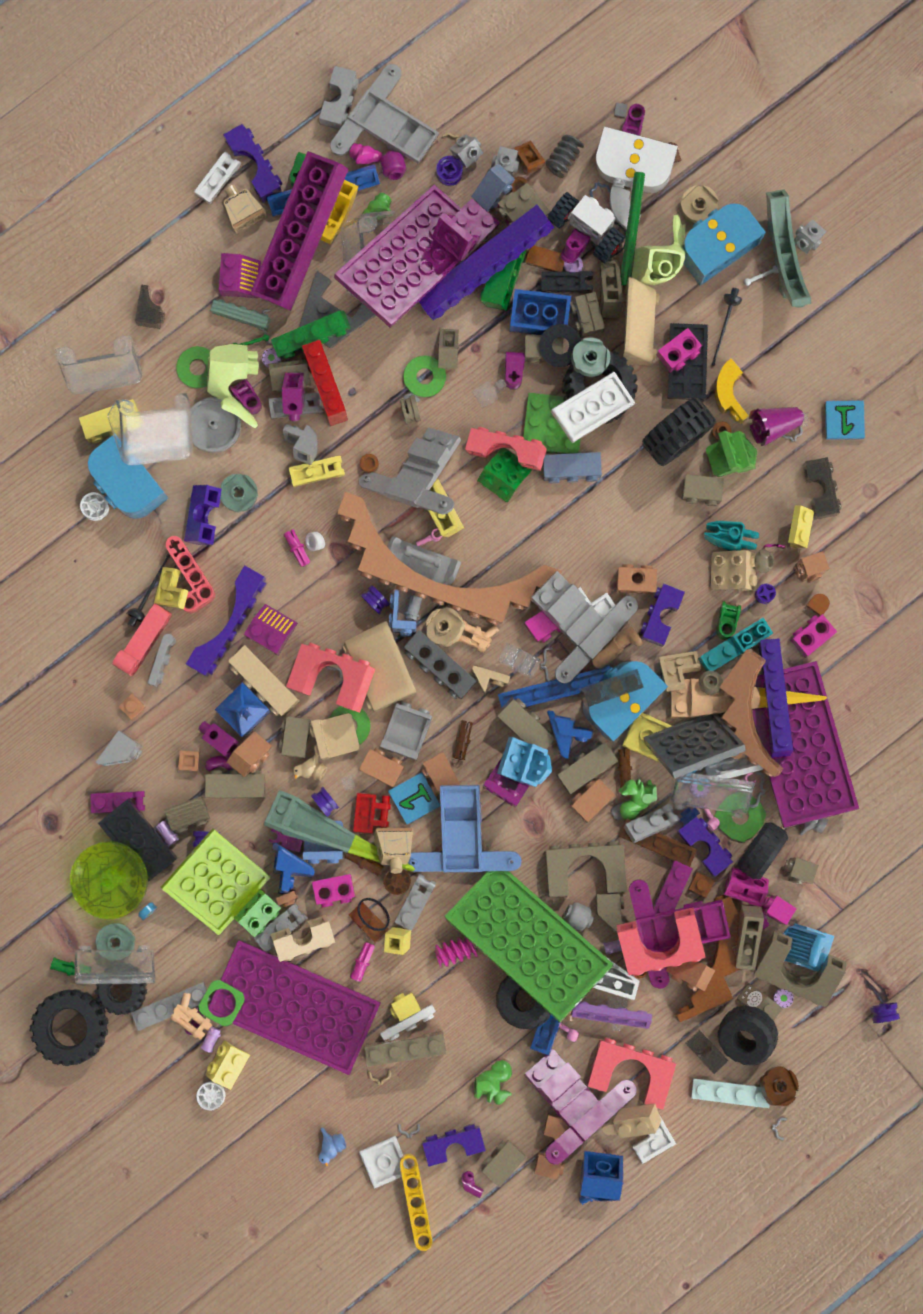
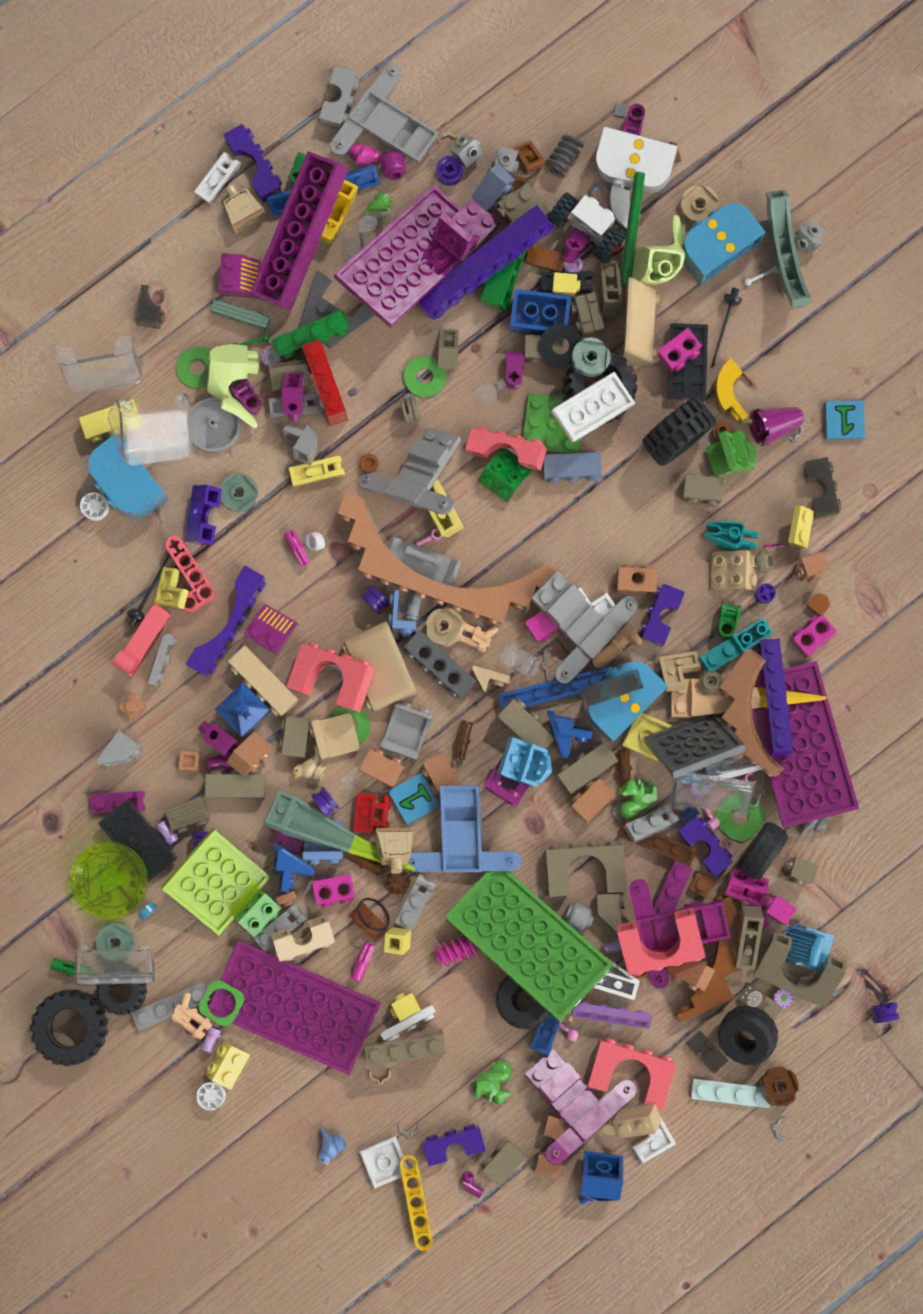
none -> light yellow brick [552,273,580,298]

